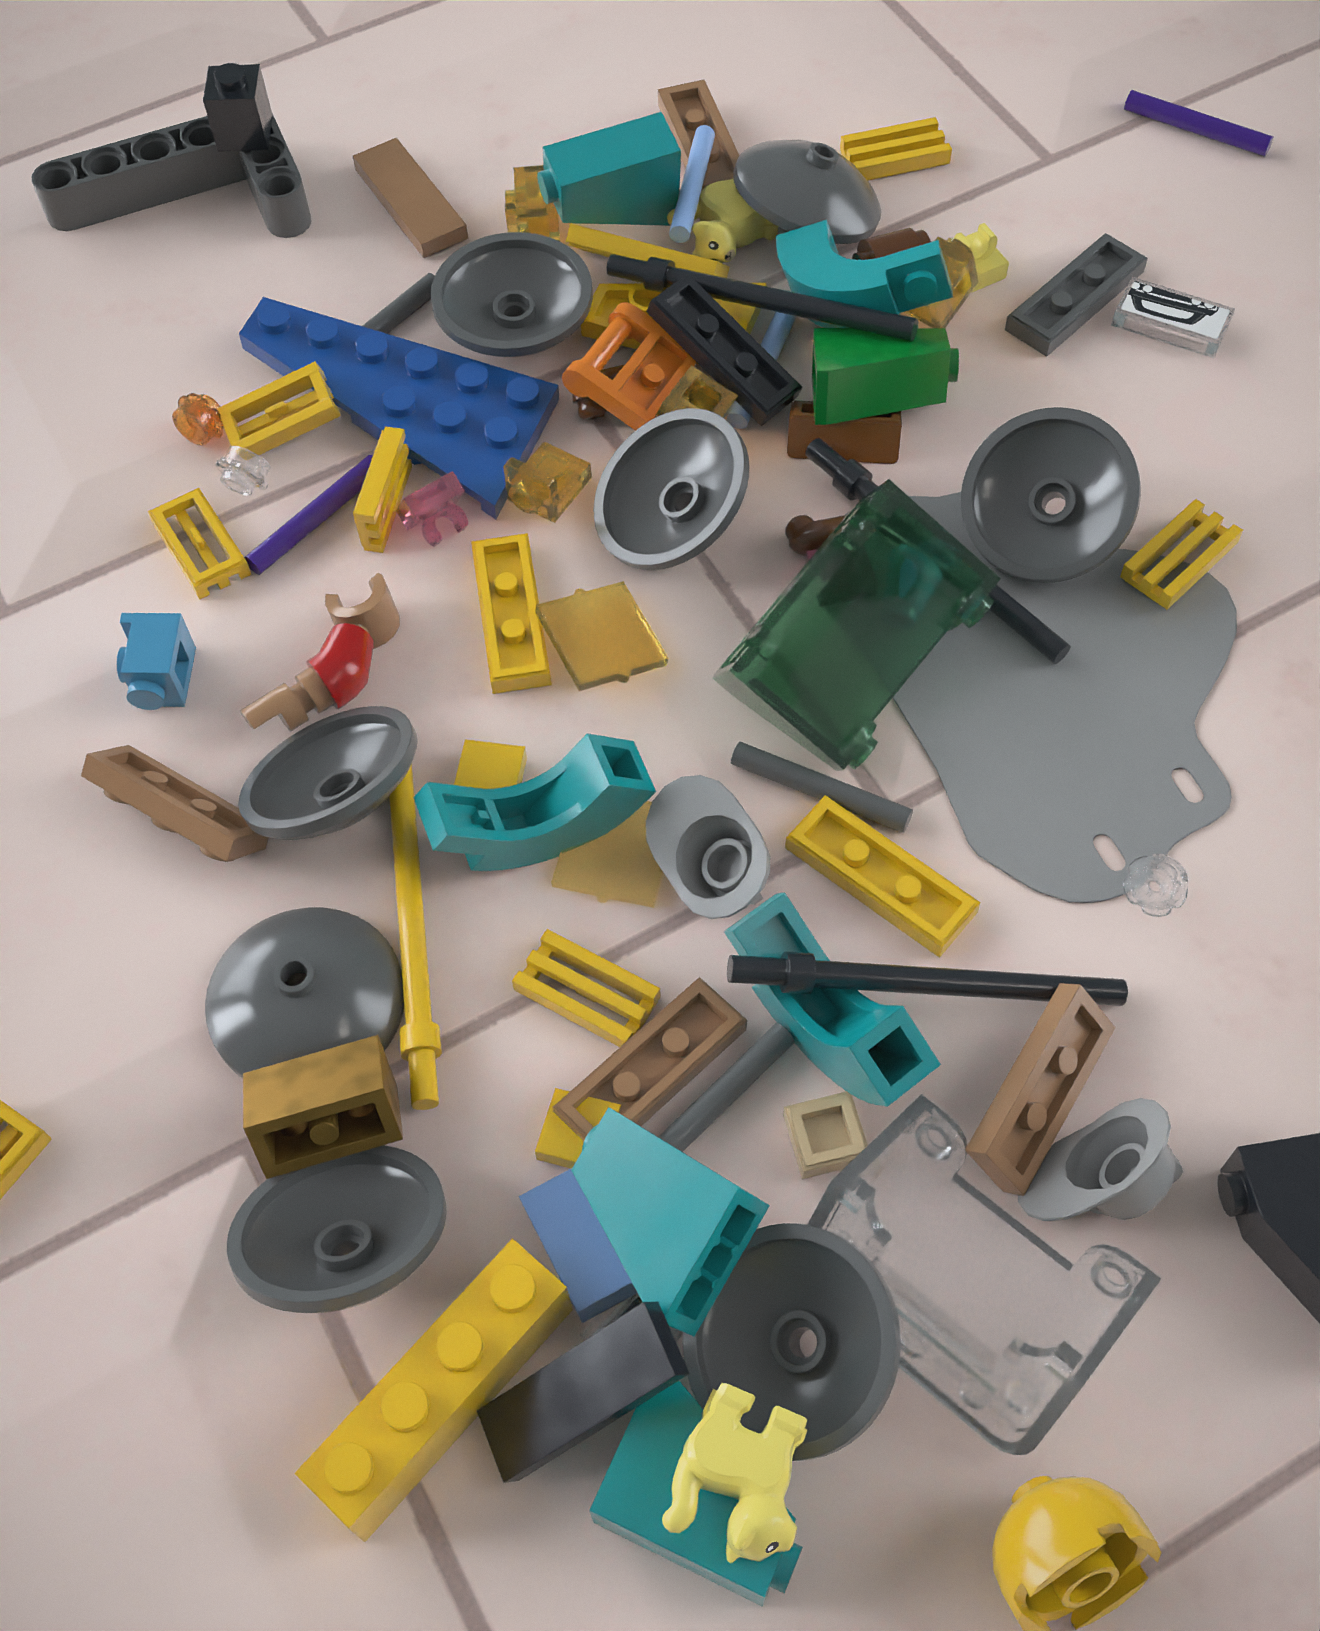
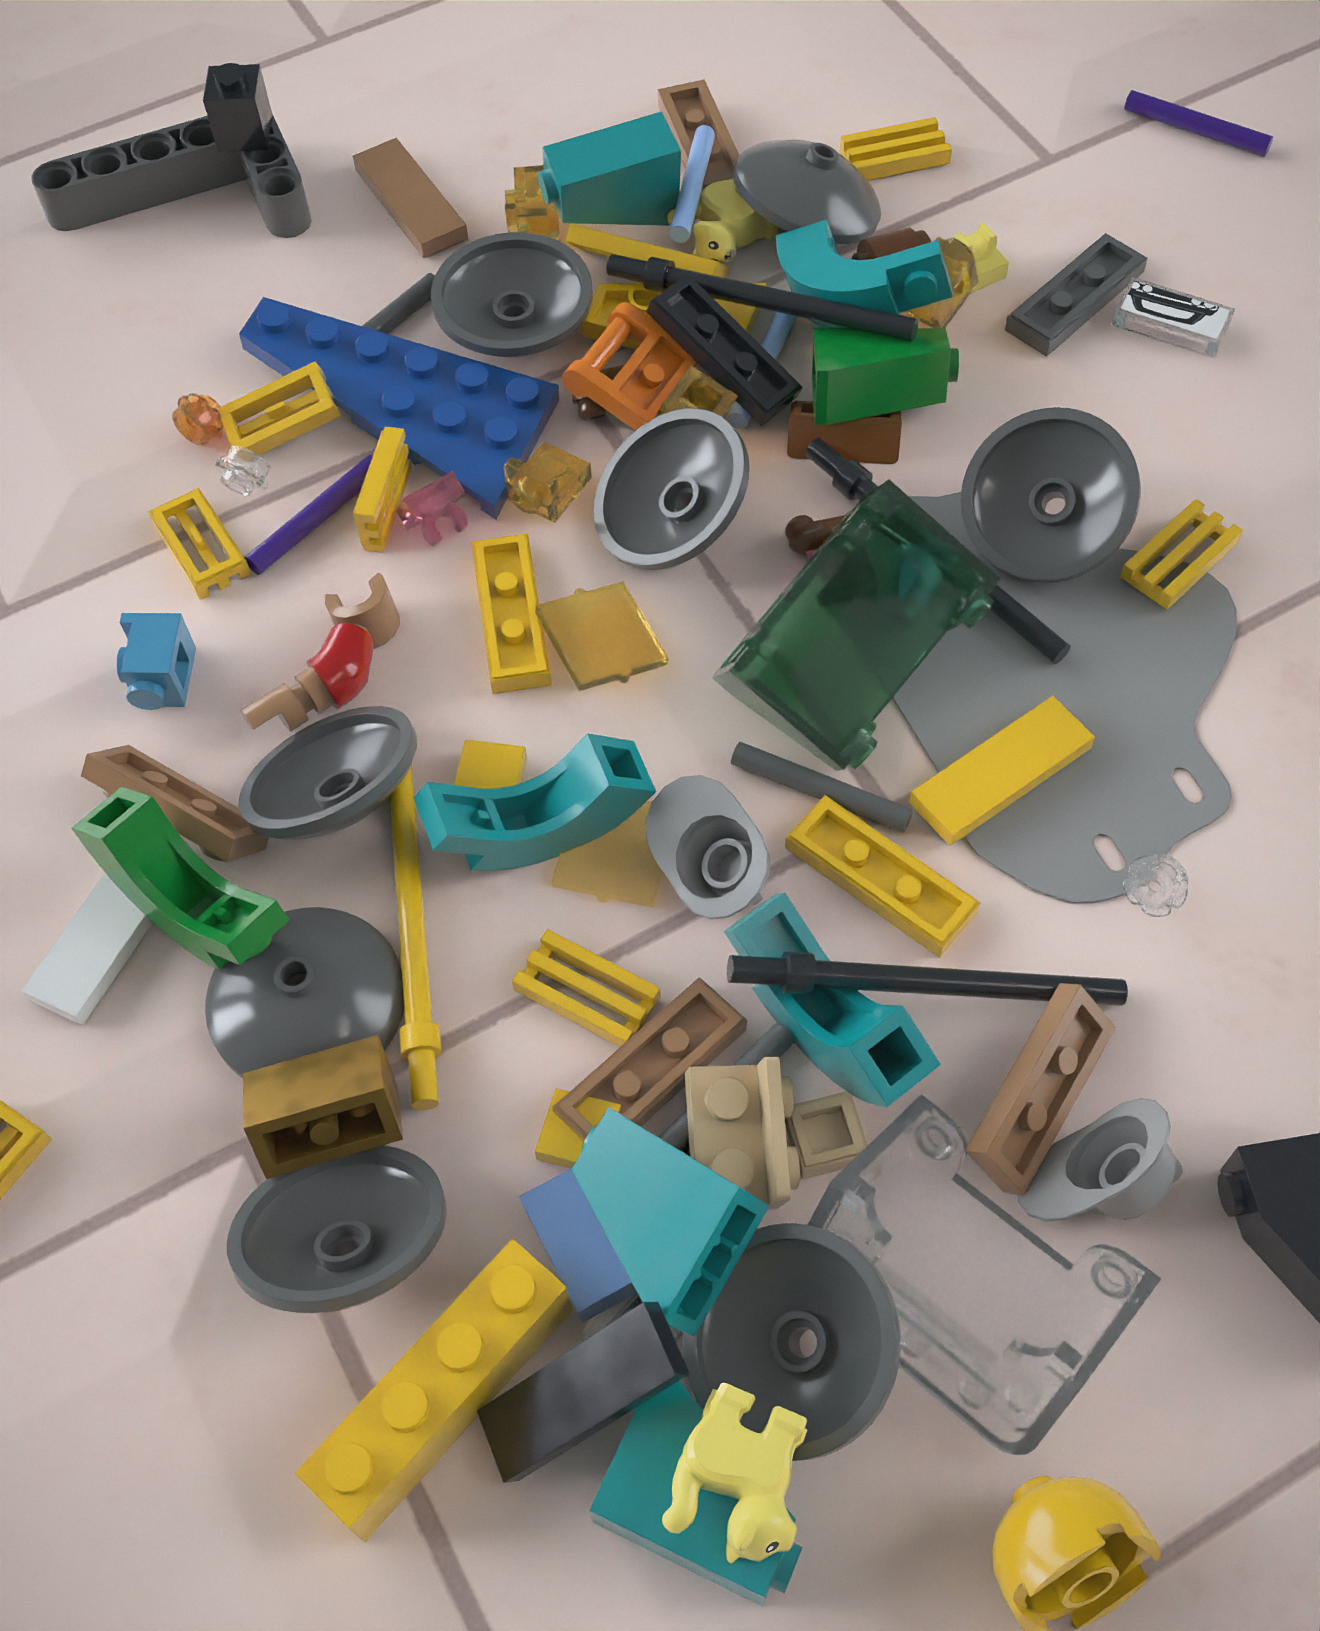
none -> white tile [21,873,153,1026]
none -> green arch [71,787,290,970]
none -> tan bracket [685,1057,800,1210]
none -> yellow tile [909,695,1095,846]

